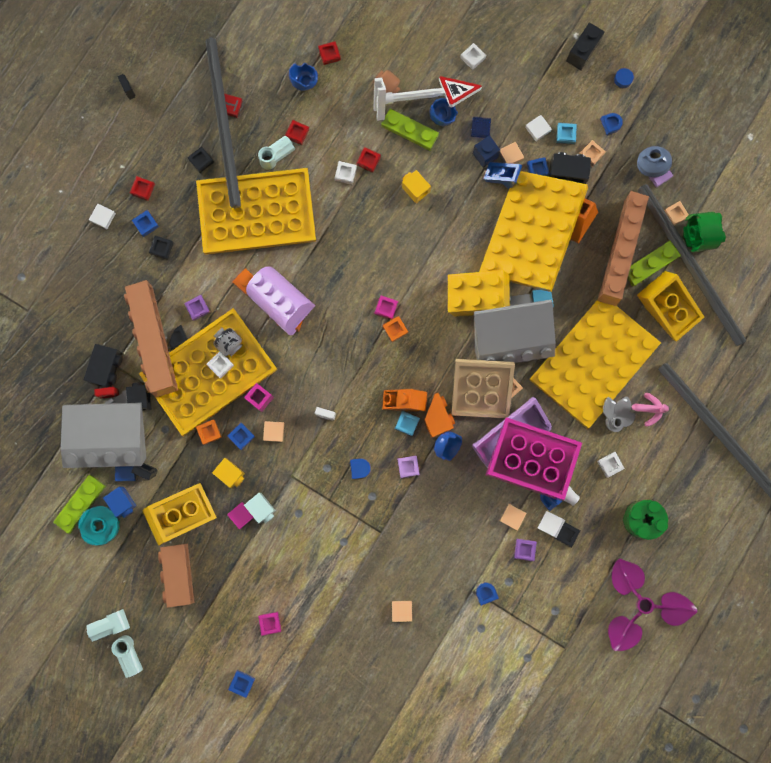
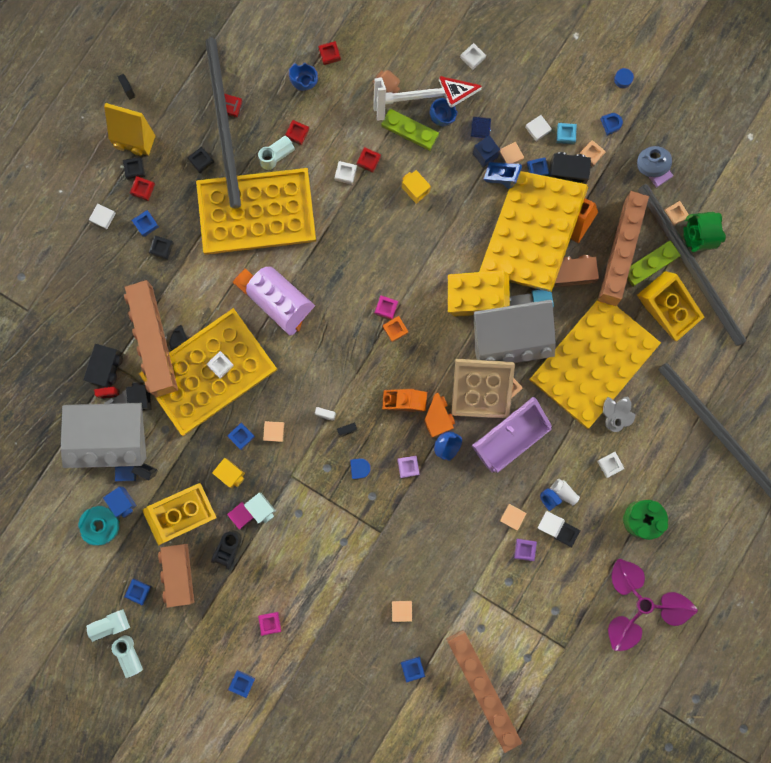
lime plate [53,475,106,534] -> none
medium lavender tile [184,295,211,321] -> none
orange plate [196,419,222,445] -> none
light grey head [213,328,242,356] -> none
dark pink brick [244,383,274,412] -> none
medium azure tile [395,411,420,436] -> none
blue tile [476,582,499,606] -> none
dark pink slope [486,417,582,501] -> none
black brick [566,22,605,71] -> none
bright pink piece [632,393,669,426] -> none
none -> yellow slope [104,103,155,156]
none -> black tile [123,157,145,180]
none -> blue tile [124,579,152,605]
none -> black piece [211,530,242,570]
none -> black tile [337,422,357,437]
none -> blue tile [401,656,425,683]
none -> nougat brick [446,630,523,753]
none -> nougat brick [553,255,599,288]

